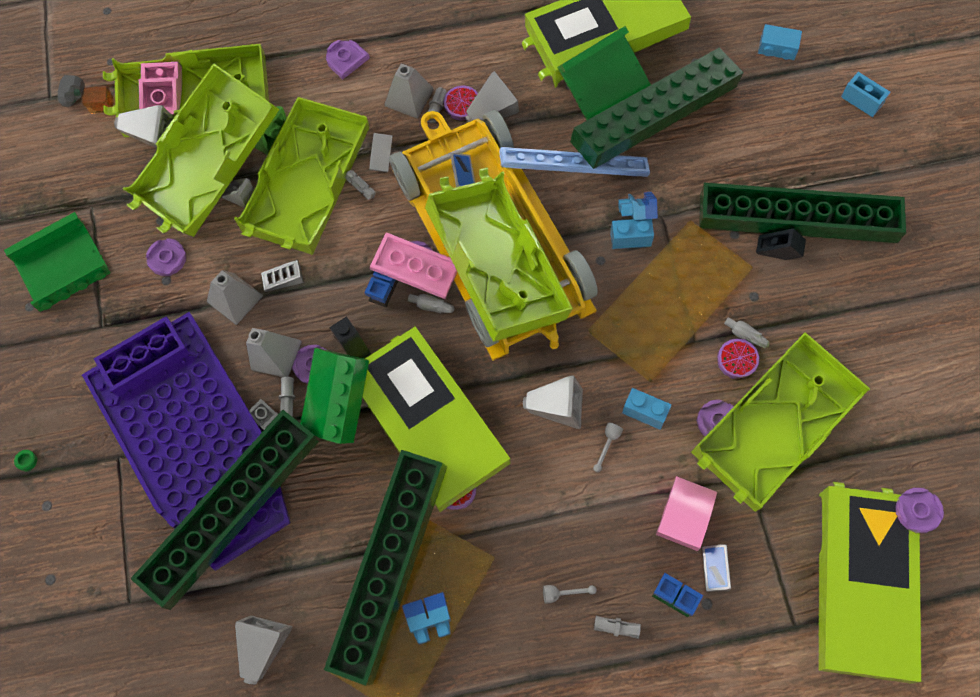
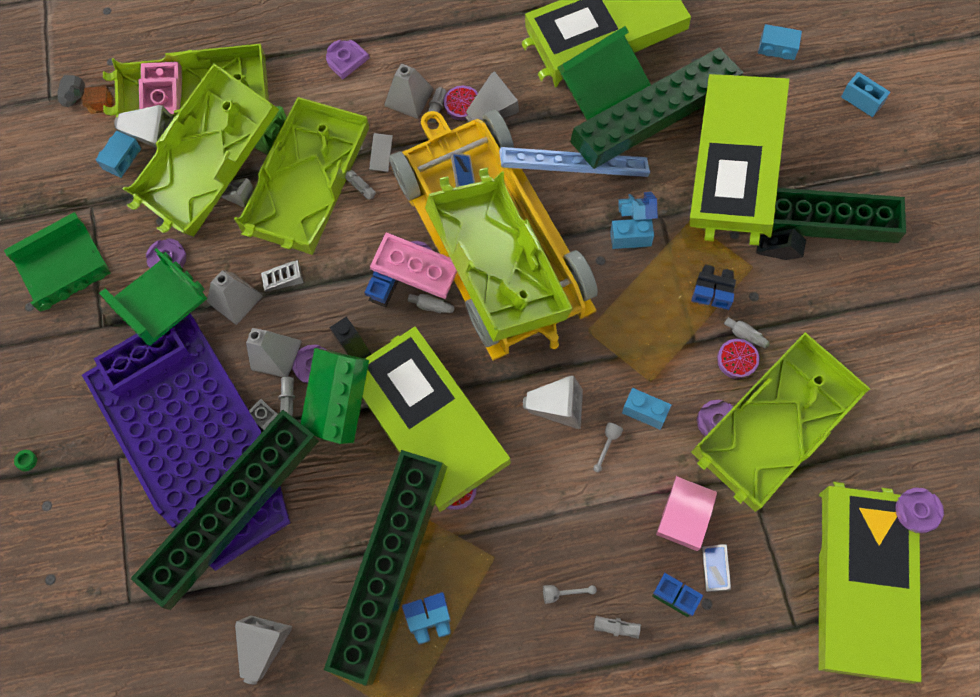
none -> dark azure brick [96,130,142,178]
none -> green panel [99,248,207,346]
none -> lime piece [690,74,789,246]
none -> hips [691,265,736,310]

